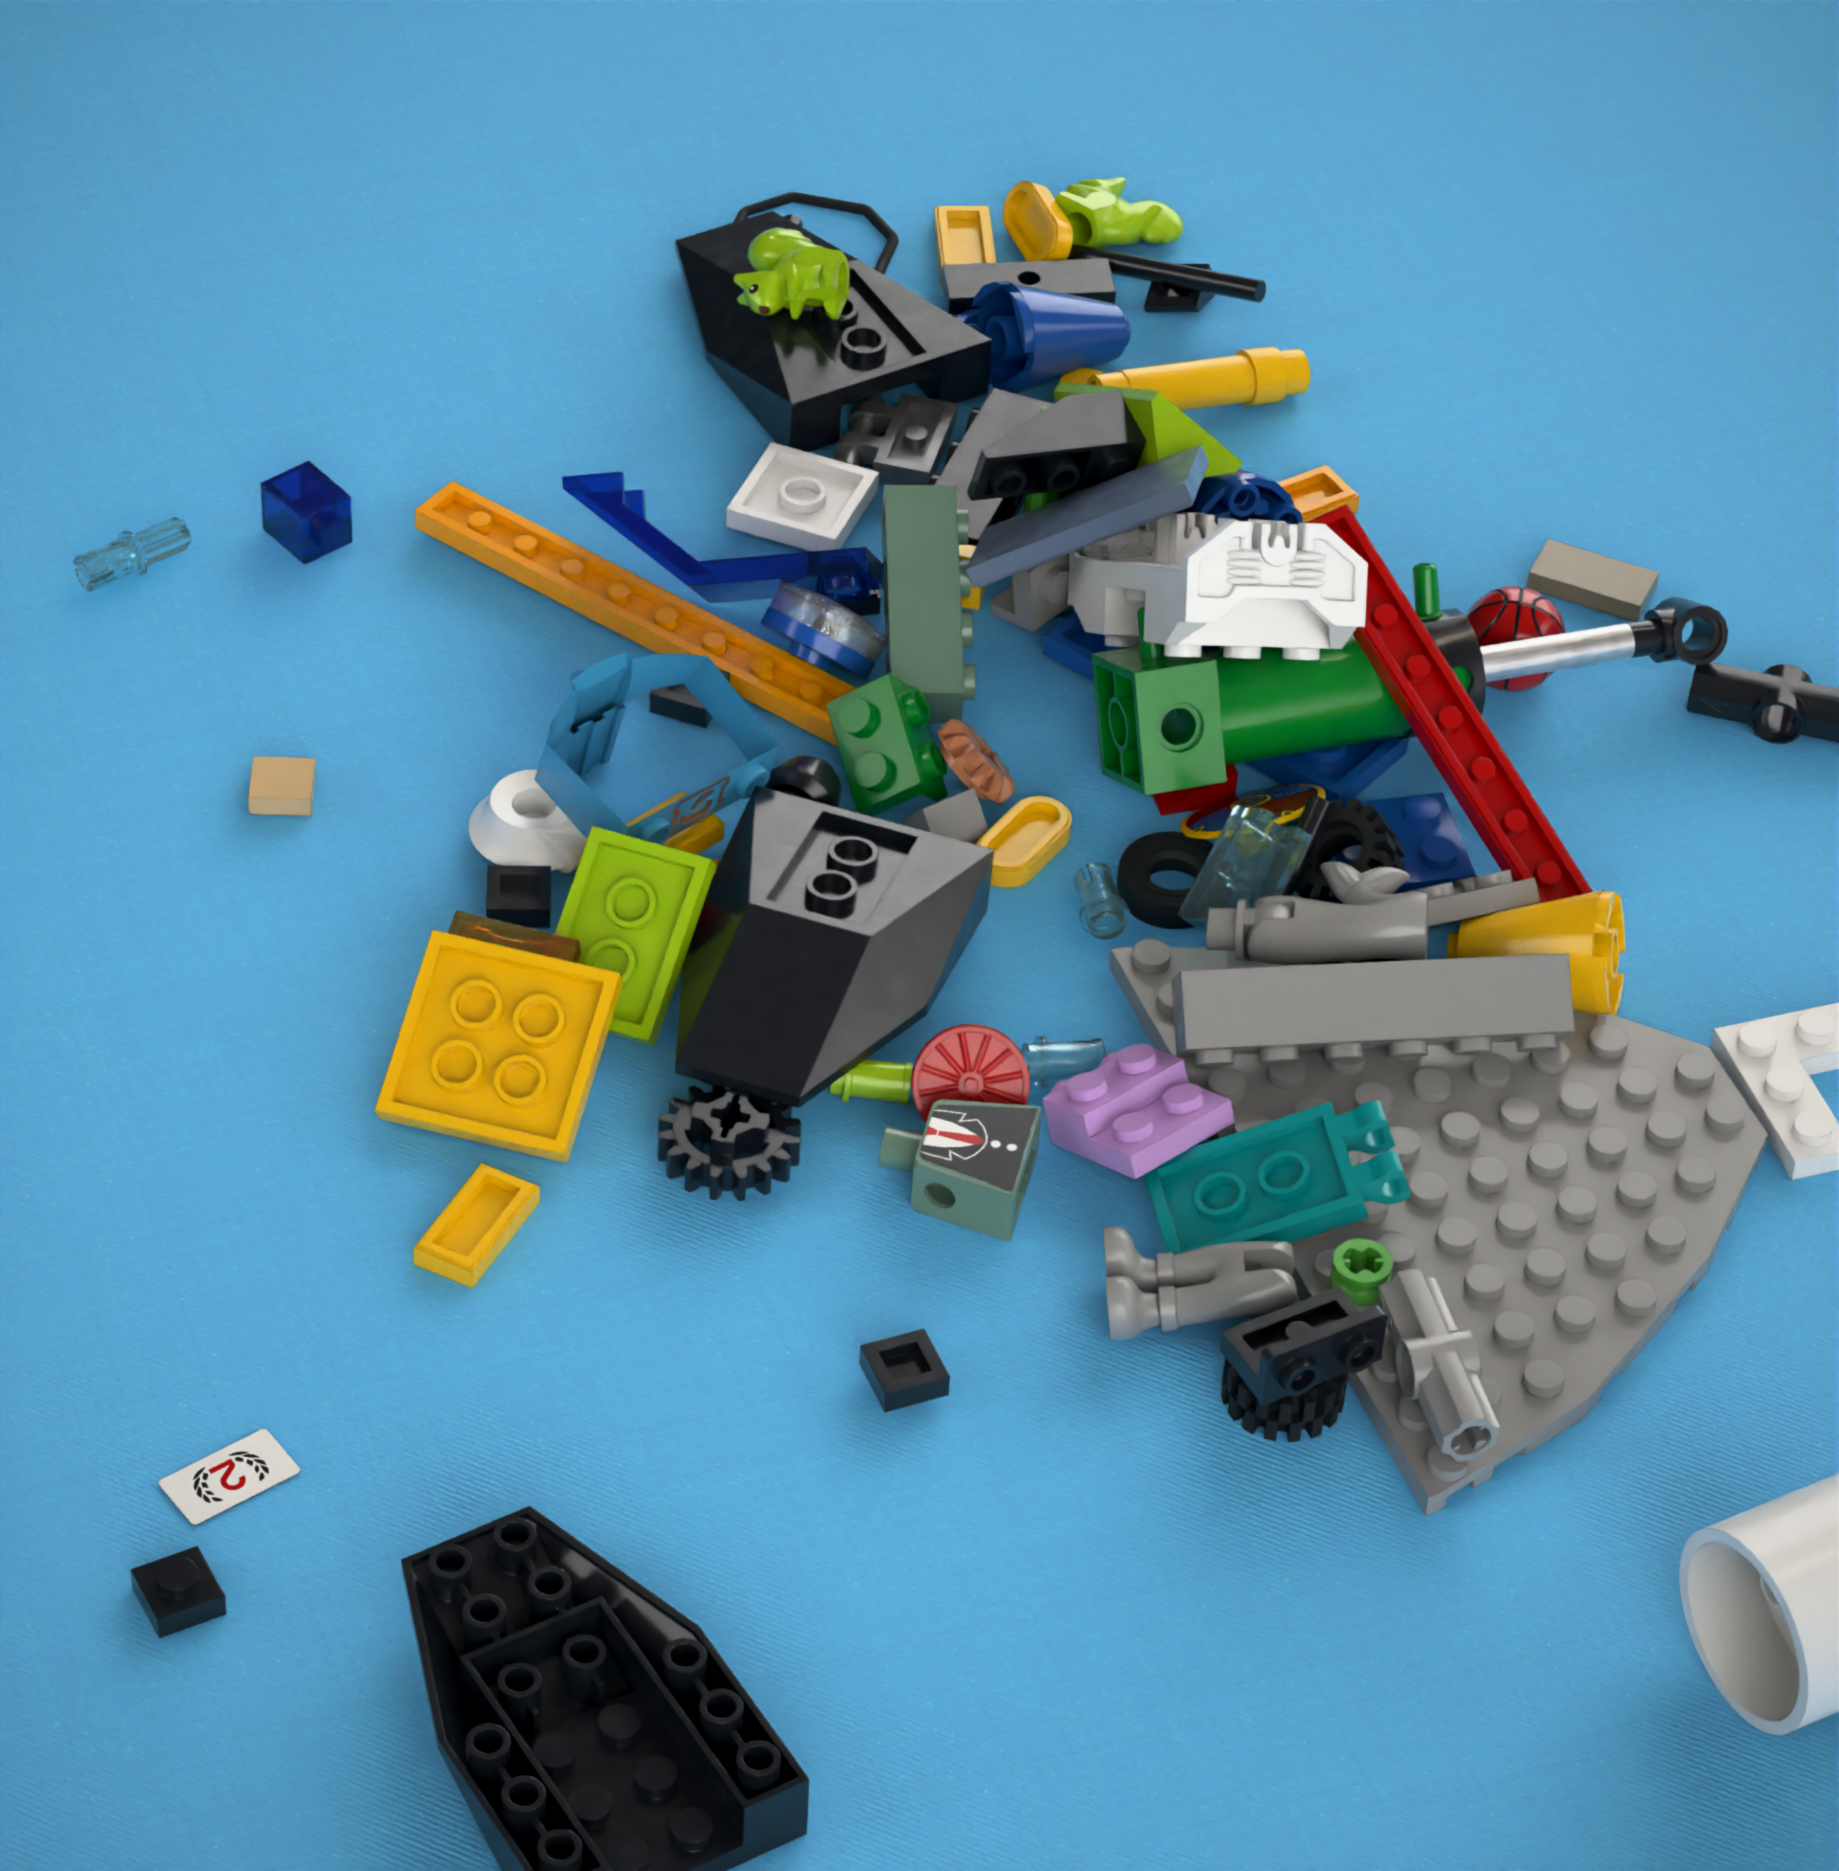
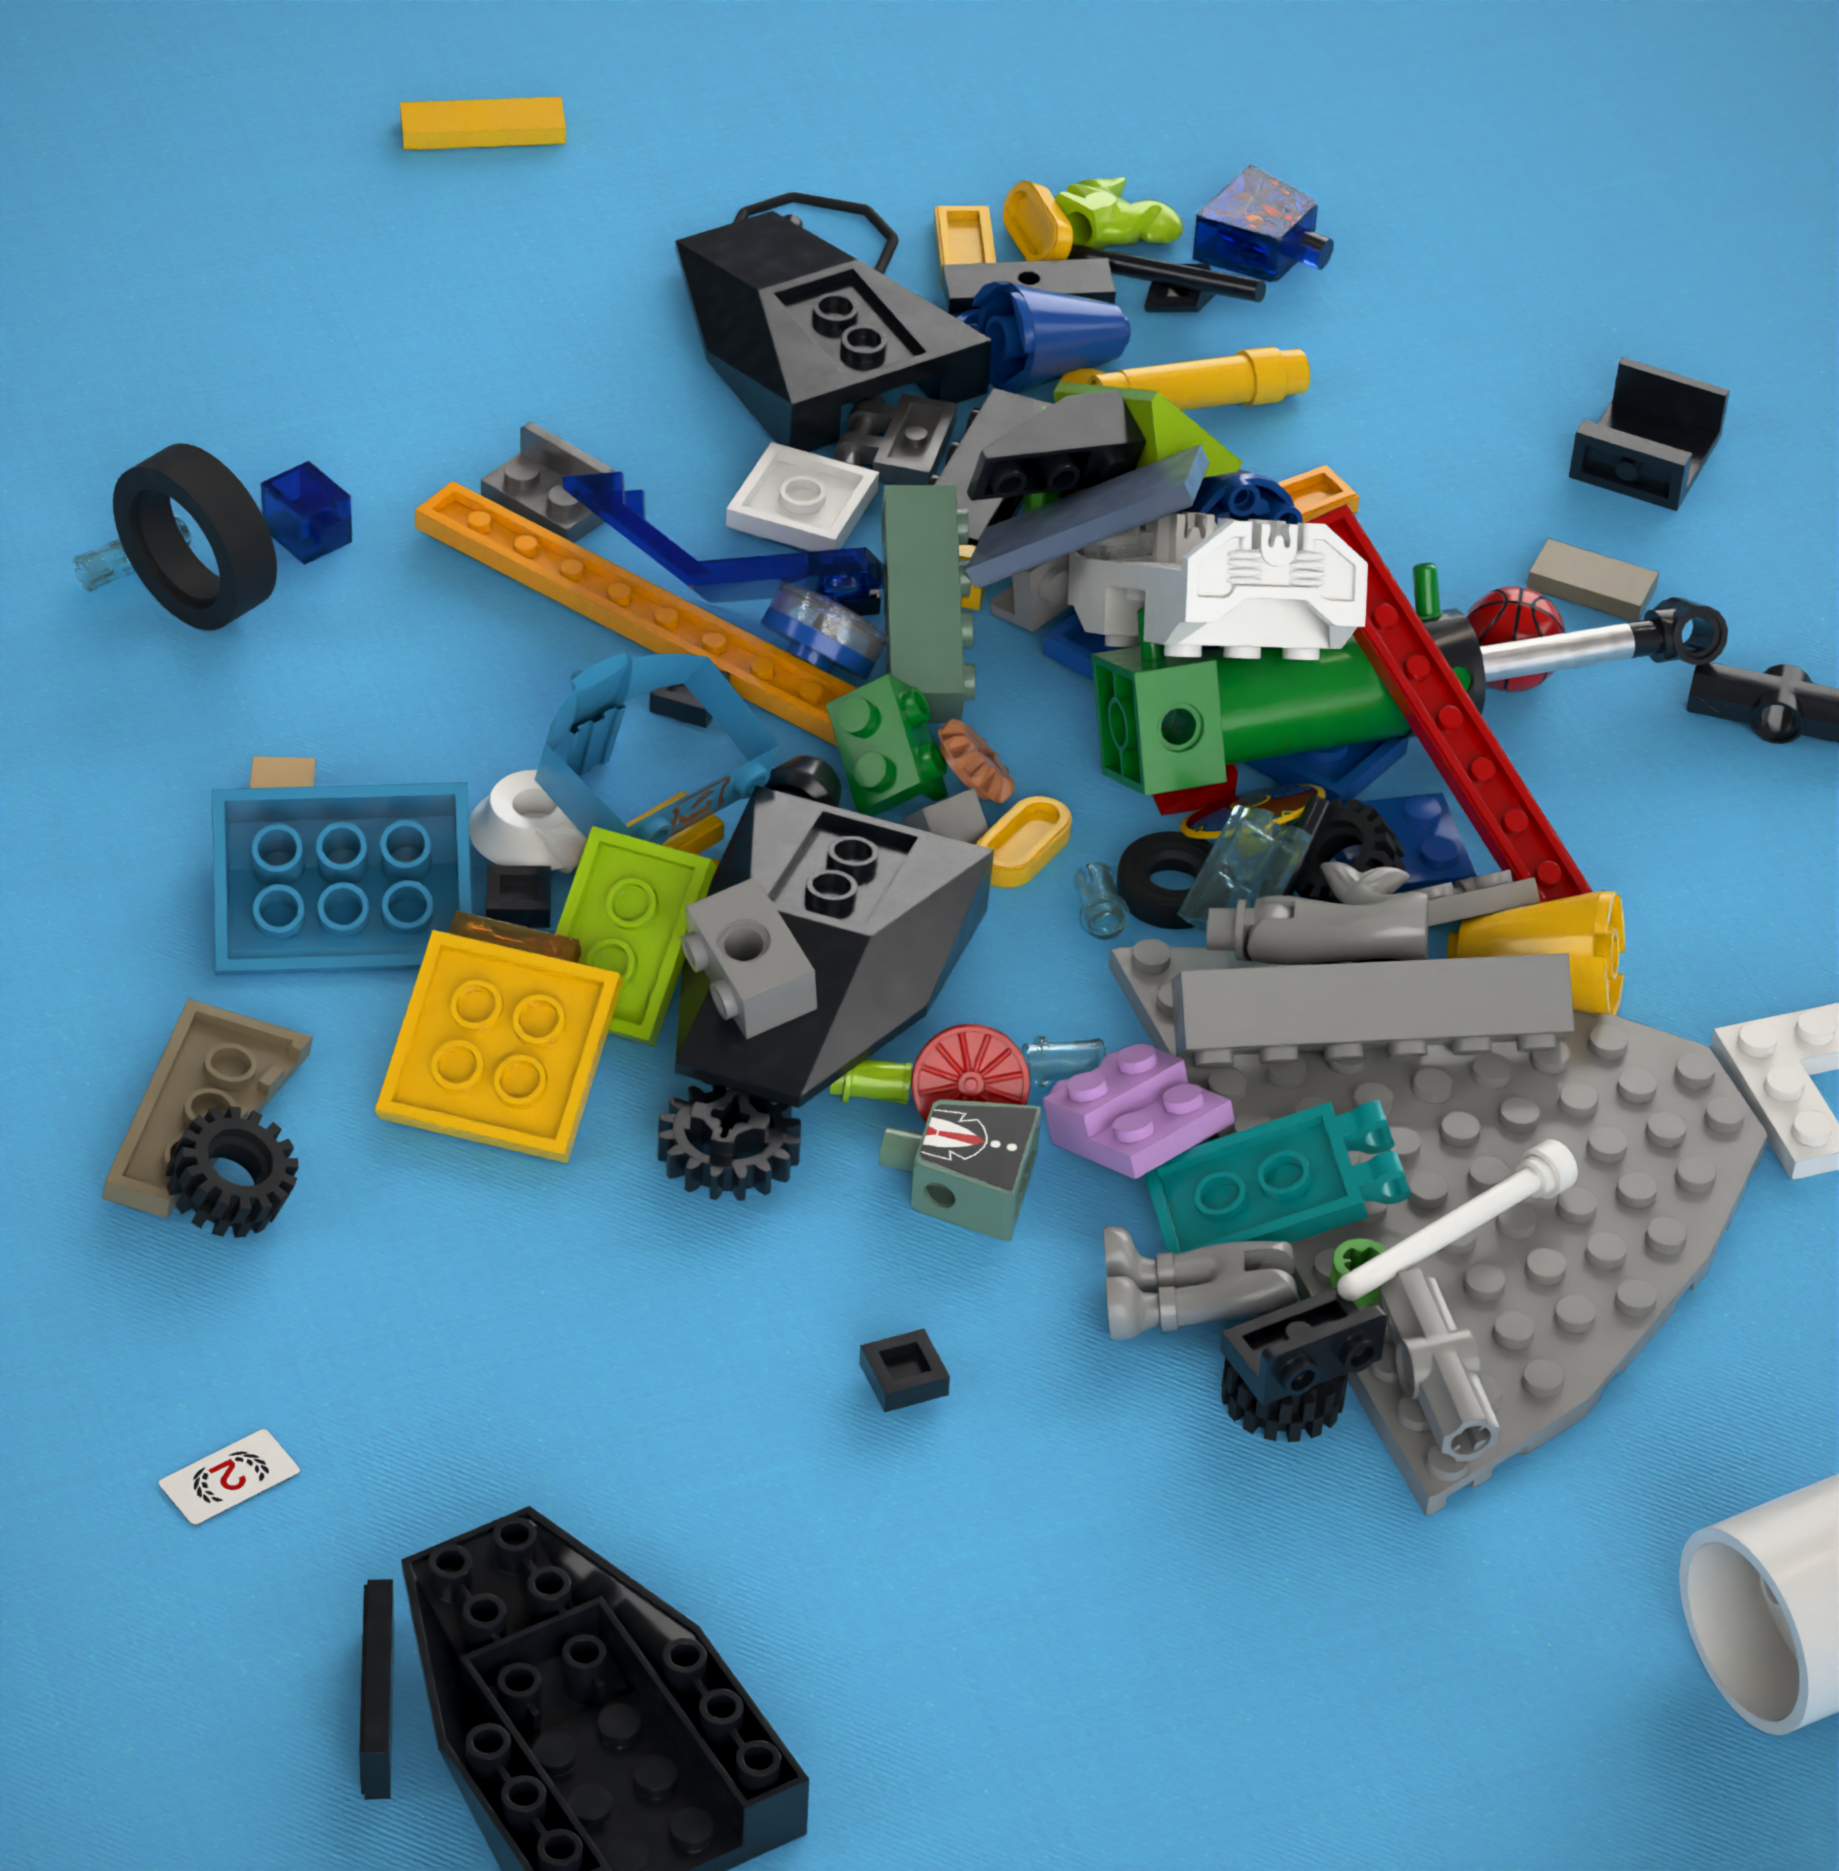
black plate [131,1546,226,1639] -> none
yellow tile [413,1163,540,1288] -> none
lime animal [733,227,849,320] -> none
none -> dark tan wing [102,999,313,1218]
none -> black tyre [113,443,277,631]
none -> black tyre [166,1106,299,1238]
none -> dark azure slope [212,782,473,975]
none -> black tile [359,1579,395,1800]
none -> yellow tile [400,97,566,150]
none -> flat silver bracket [481,422,615,543]
none -> light grey brick [681,876,817,1039]
none -> clear blue torso [1192,165,1334,282]
none -> white piece [1337,1139,1578,1301]
none -> black panel [1569,357,1730,511]

